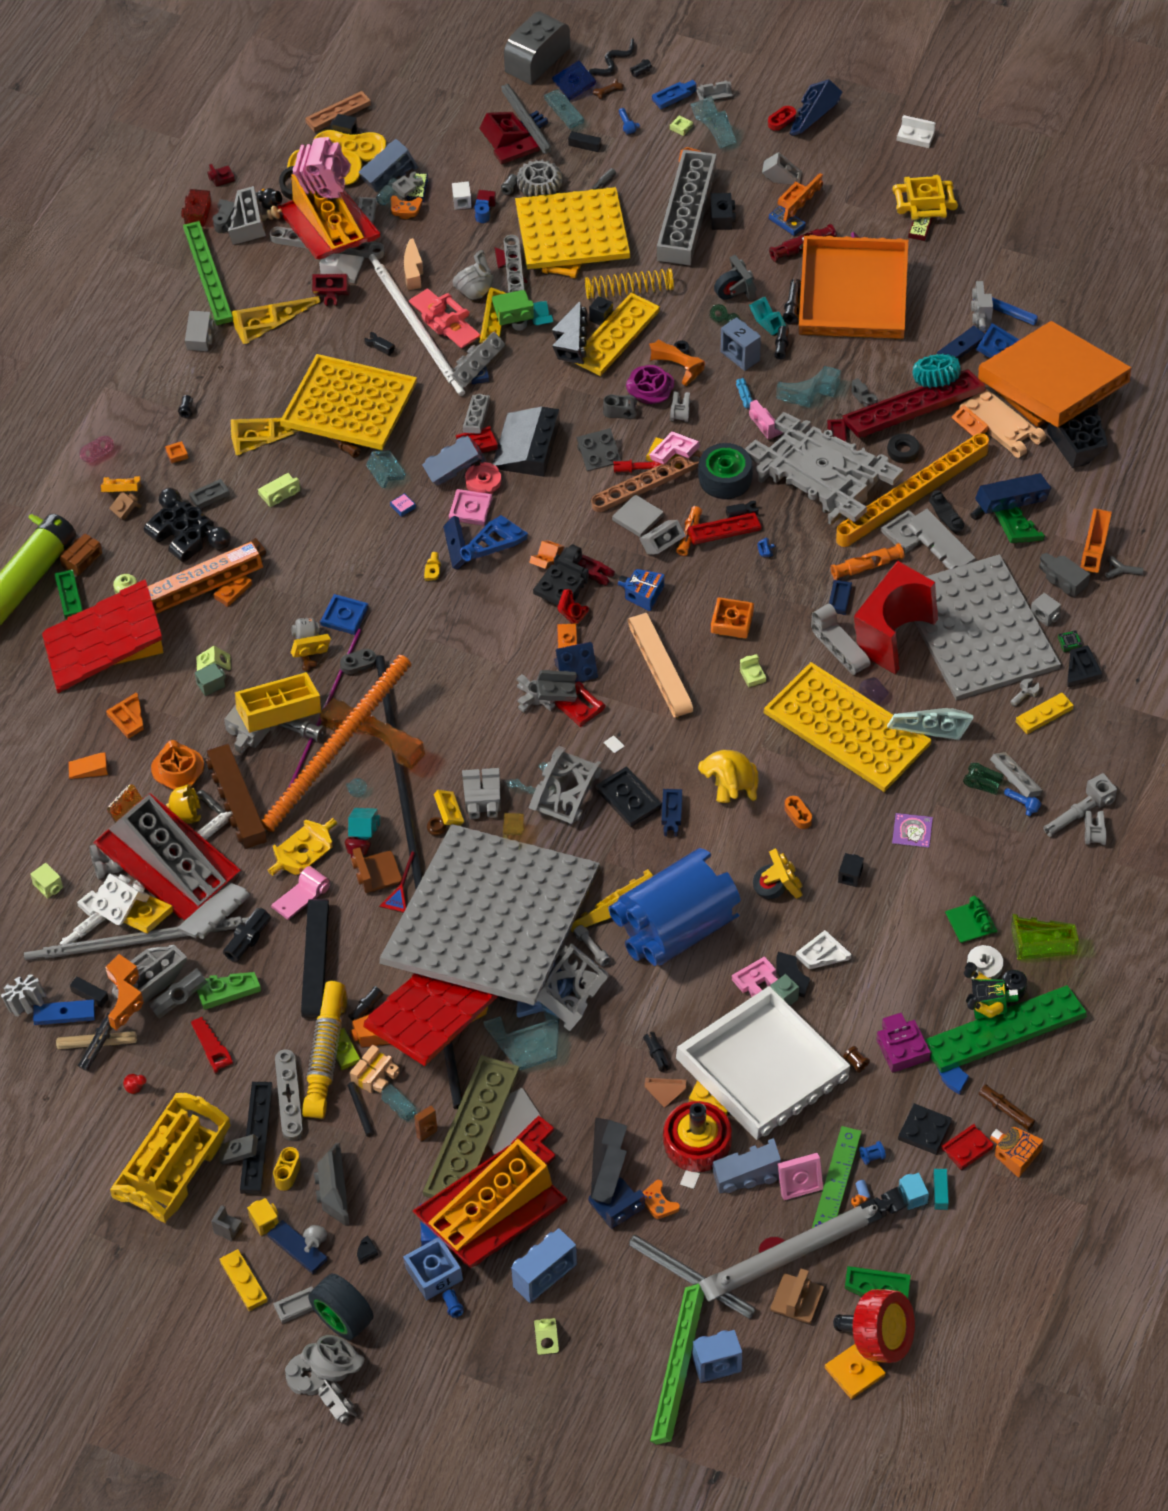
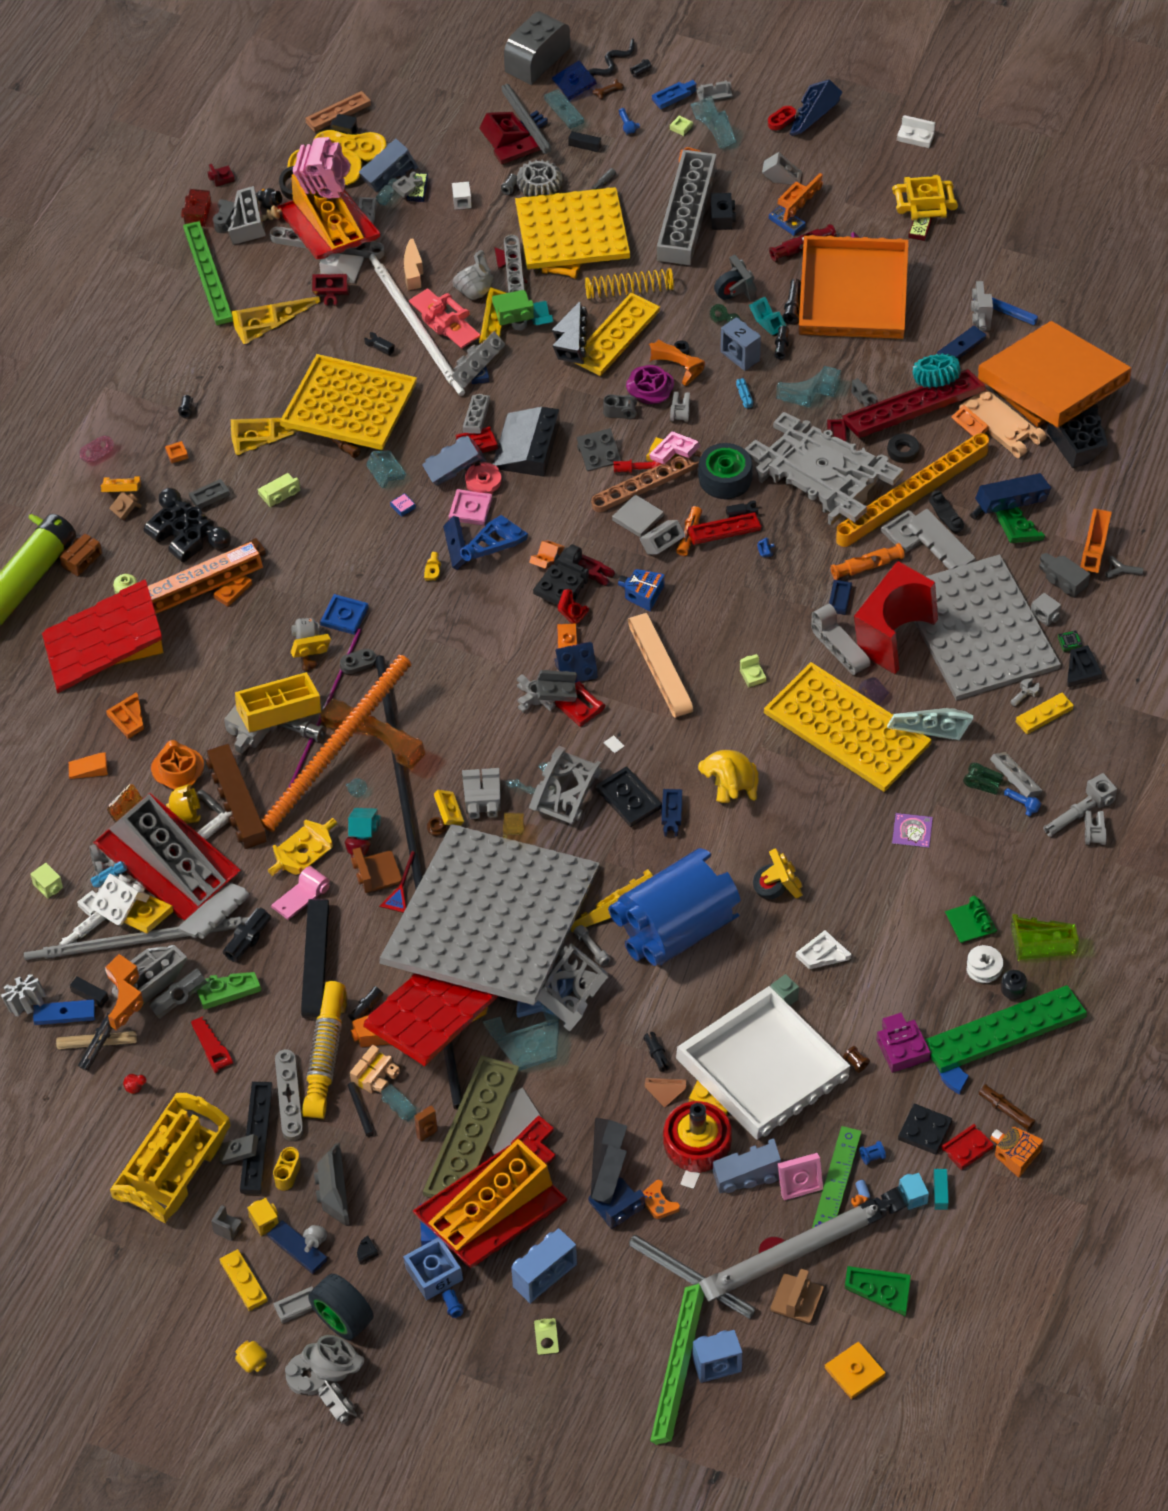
green plate [55,569,82,620] -> none
light grey hinge [185,311,215,351] -> none
sand green brick [195,663,226,696] -> none
yellowish green bracket [196,646,231,671] -> none
lime plate [334,1028,360,1070] -> none
orange piece [391,196,422,219] -> none
leg [475,190,496,223] -> none
black brick [589,296,613,326] -> none
orange brick [711,597,754,638] -> none
bright pink plate [732,956,778,997] -> none
bright pink bracket [749,400,783,440] -> none
black tile [776,952,810,998] -> none
orange beam [784,796,812,829] -> none
red wheel [833,1289,915,1363] -> none
black brick [838,853,864,887] -> none
torso [964,962,1018,1019] -> none
blue tile [976,323,1019,358] -> none
none -> dark azure axle [91,861,127,888]
none -> yellow head [235,1340,267,1373]

